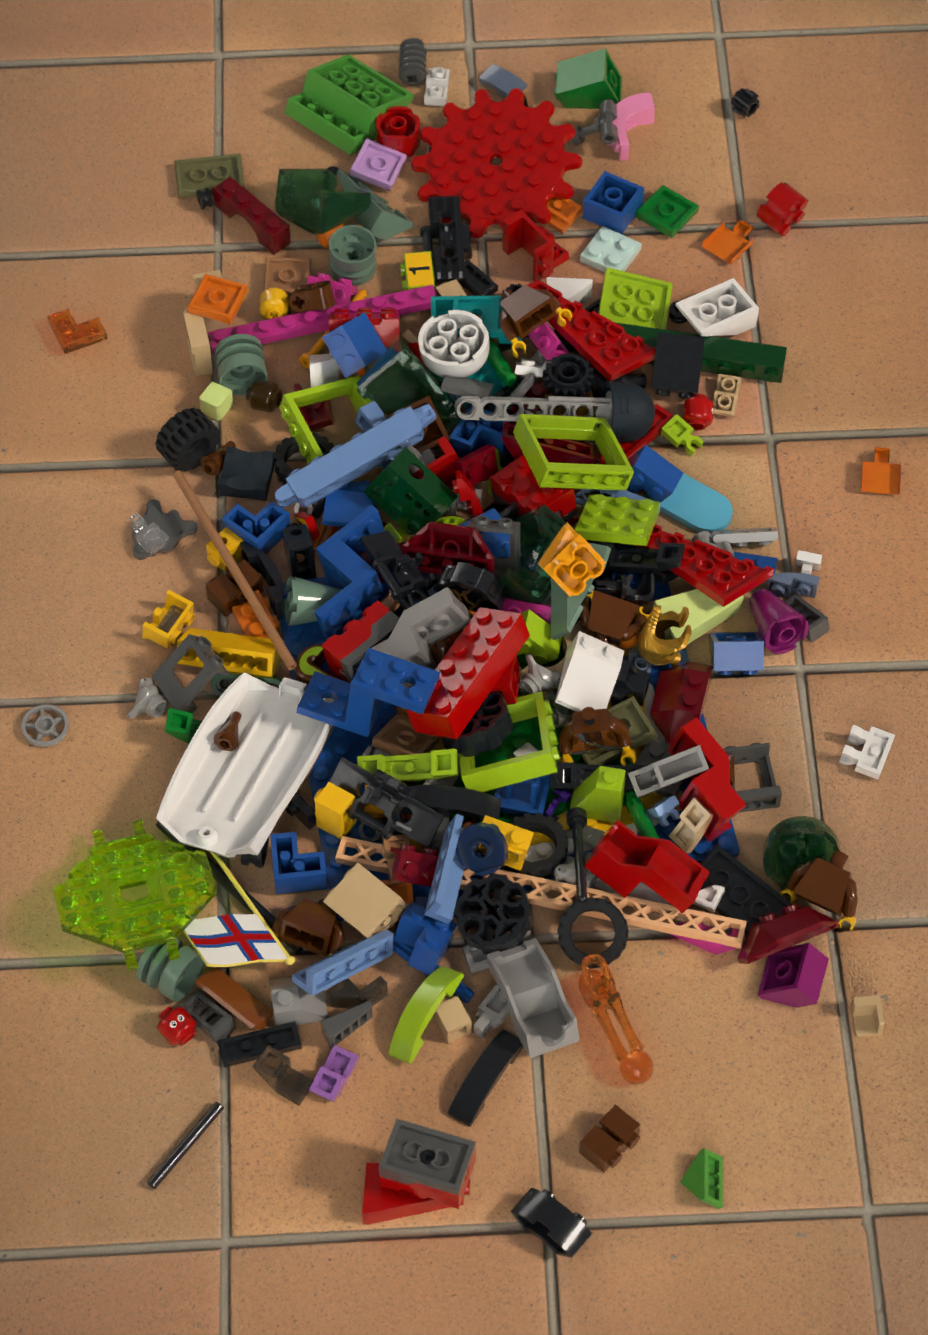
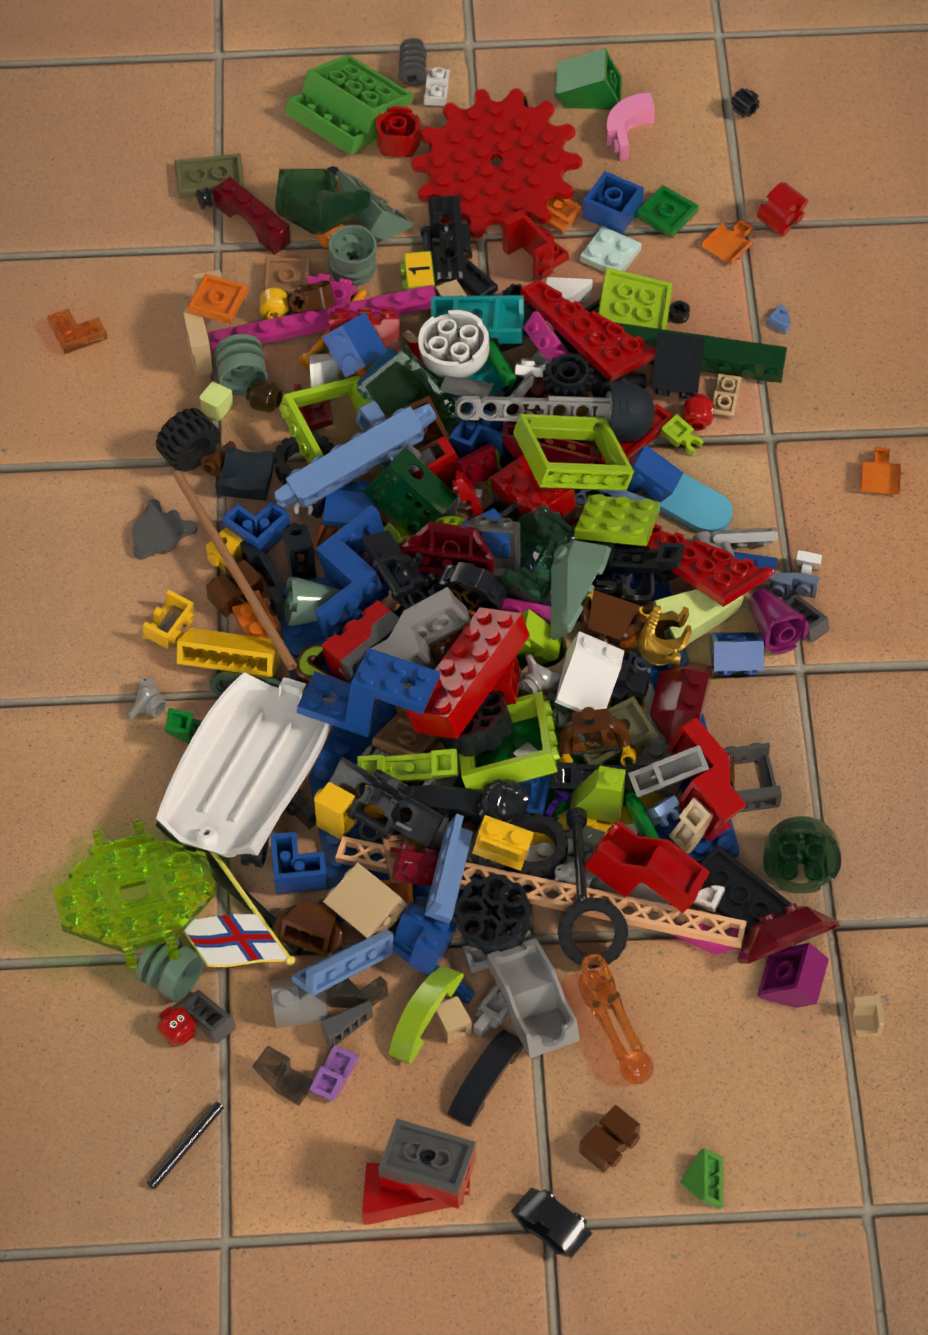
light grey wheel [21,704,69,747] -> none
clear plate [129,513,170,555] -> none
dark grey window [152,634,228,713] -> none
dark orange slope [195,968,274,1029] -> none
reddish brown cone [214,711,242,751] -> none
black tile [217,1022,302,1068] -> none
red tile [294,511,320,540] -> none
lavender plate [349,138,407,191] -> none
dark blue plate [455,823,508,876] -> none
sand blue slope [479,64,527,98] -> none
reddish brown torso [499,286,572,358] -> none
light orange piece [538,522,606,597] -> none
dark grey bar [571,100,618,145] -> none
white slope [676,278,759,336] -> none
reddish brown torso [780,850,858,931] -> none
white plate [839,725,895,780] -> none
none -> black hair [477,779,529,825]
none -> medium blue tile [767,304,790,334]

